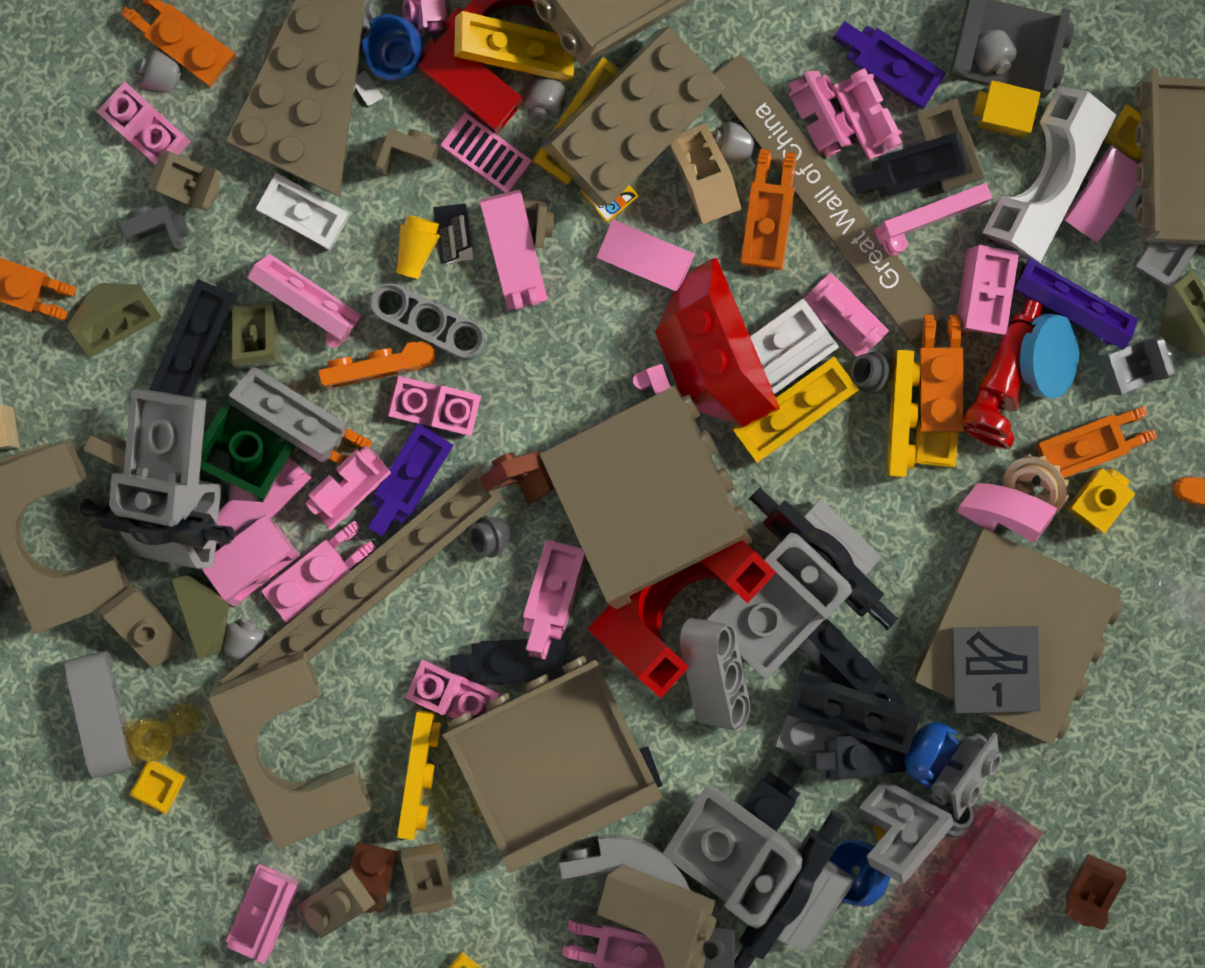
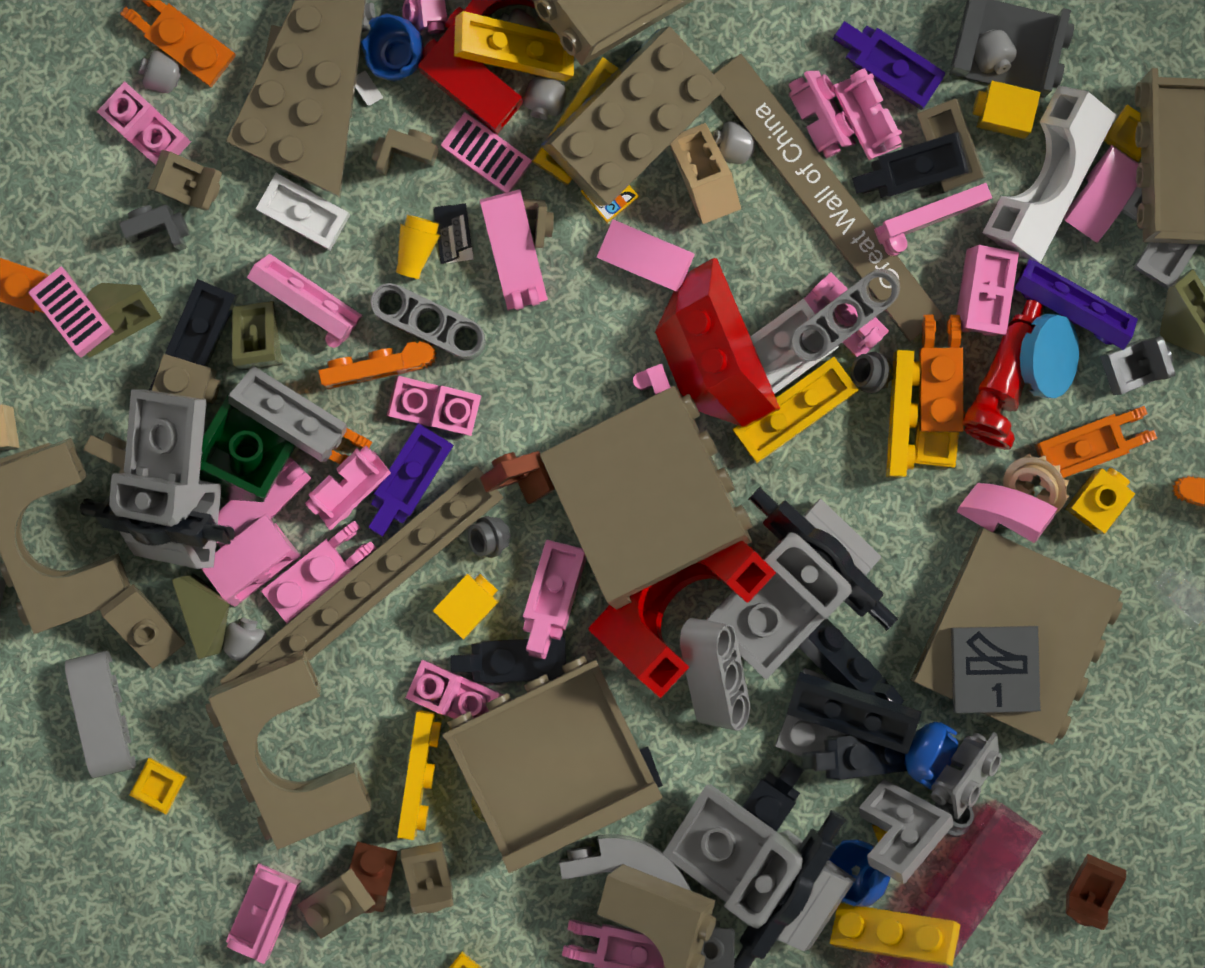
clear yellow plate [127,703,201,762] -> none
orange hinge [741,149,797,270] -> none
none -> bright pink tile [28,266,114,358]
none -> dark tan bracket [152,354,221,406]
none -> yellow brick [433,574,499,639]
none -> light grey beam [792,269,900,361]
none -> yellow plate [830,903,960,967]

